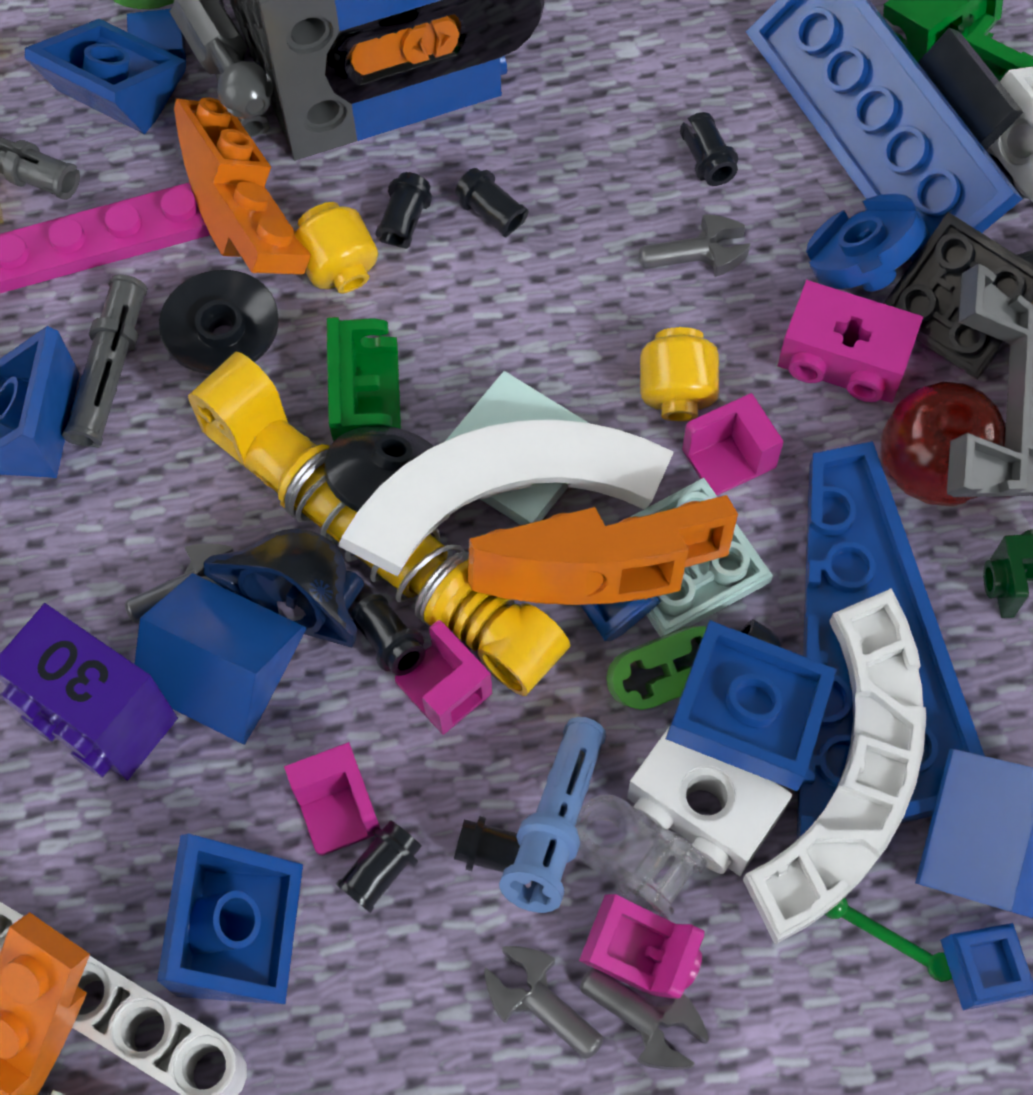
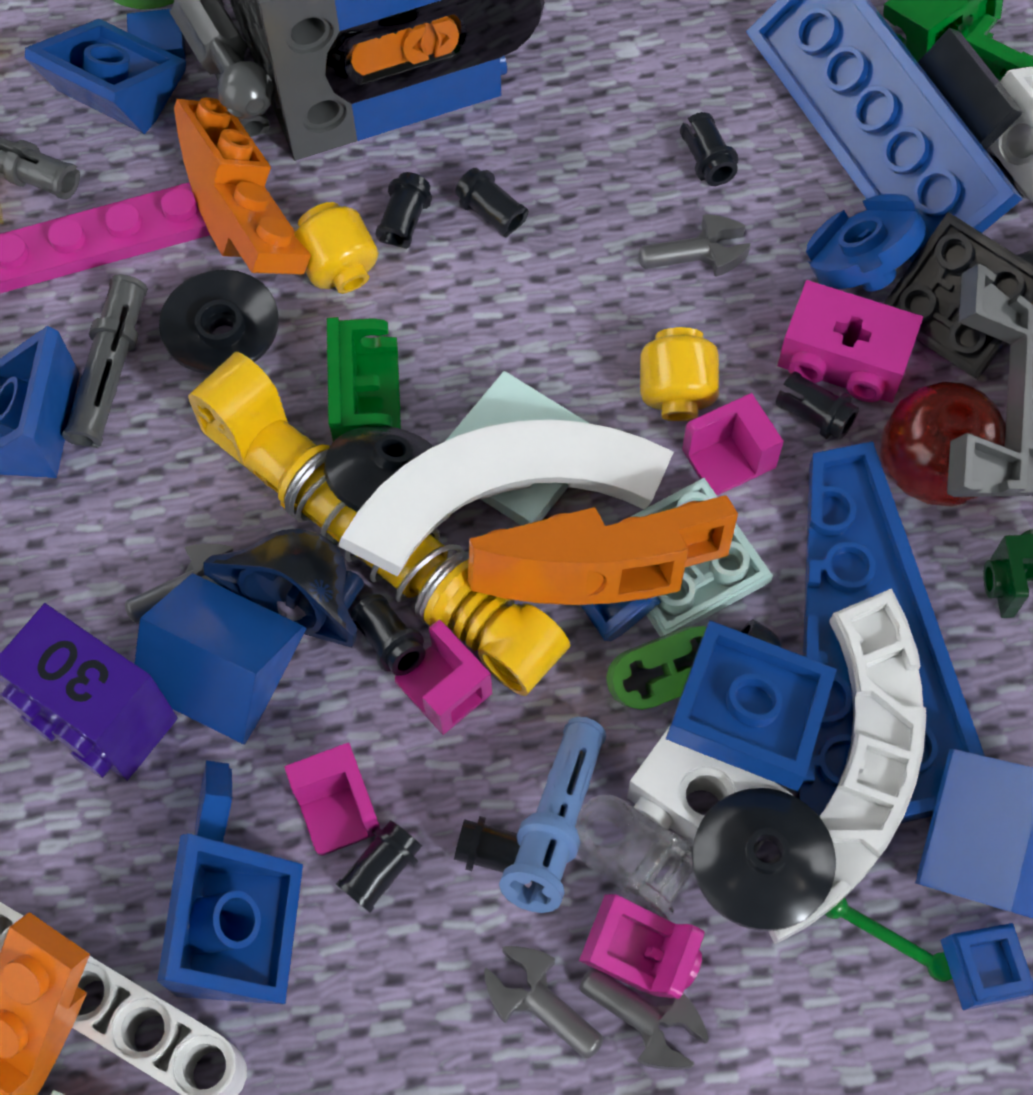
none -> blue tile [194,760,233,842]
none -> black dish [692,788,836,931]
none -> black pin [776,371,859,439]

